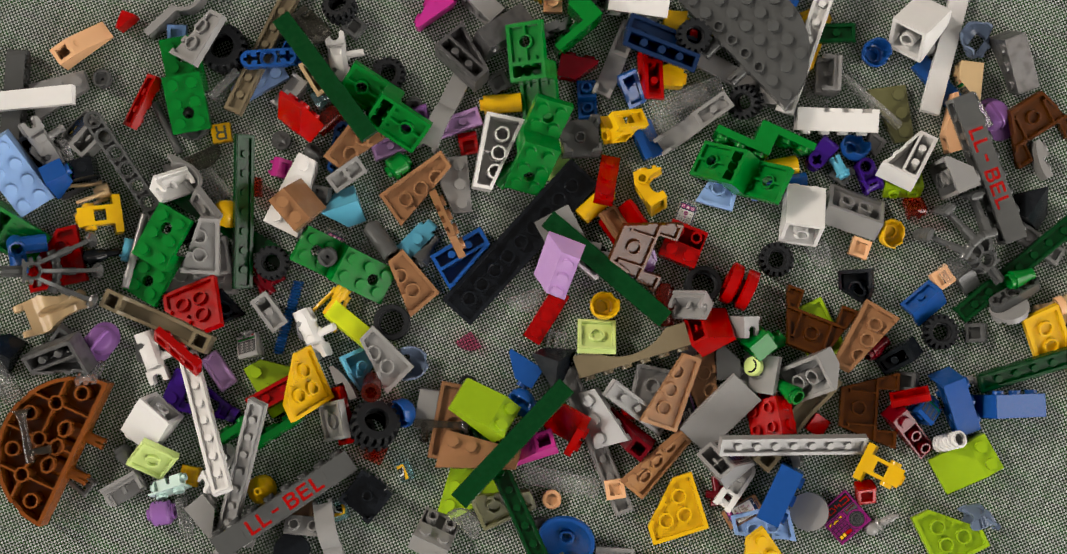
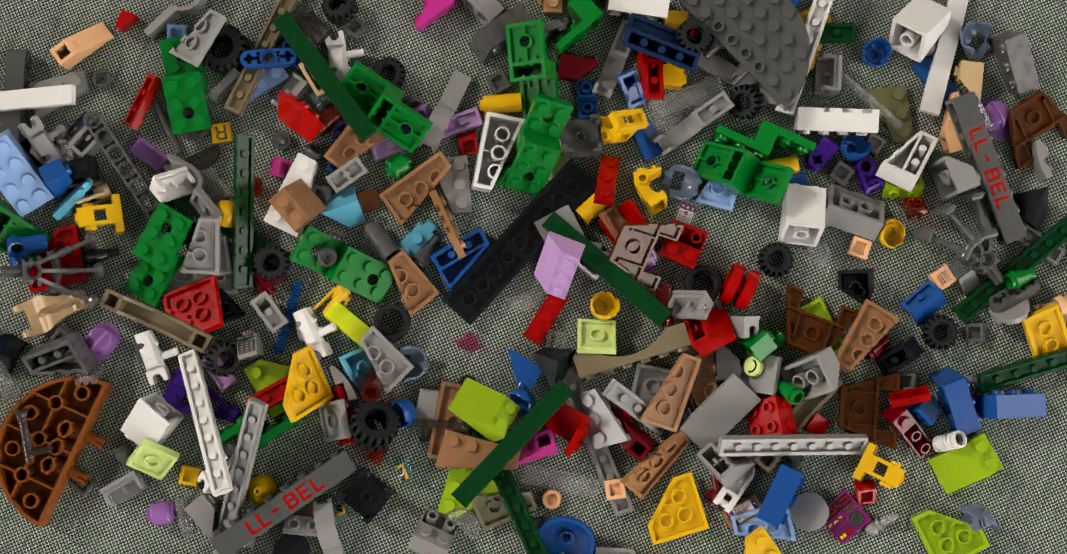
medium azure pin [119,238,134,262] -> none
light grey bar [121,213,148,289] -> none
light aqua hinge [148,472,192,501] -> none
red plate [154,326,202,376] -> none
flat silver wedge [435,22,489,92] -> none
medium azure pin [828,154,850,180] -> none
none -> medium azure hinge [53,178,93,221]
none -> medium lavender tile [128,136,169,174]
none -> black tyre [203,340,241,377]
none -> reddish brown slope [357,188,382,213]
none -> sand blue helmet [661,164,702,200]

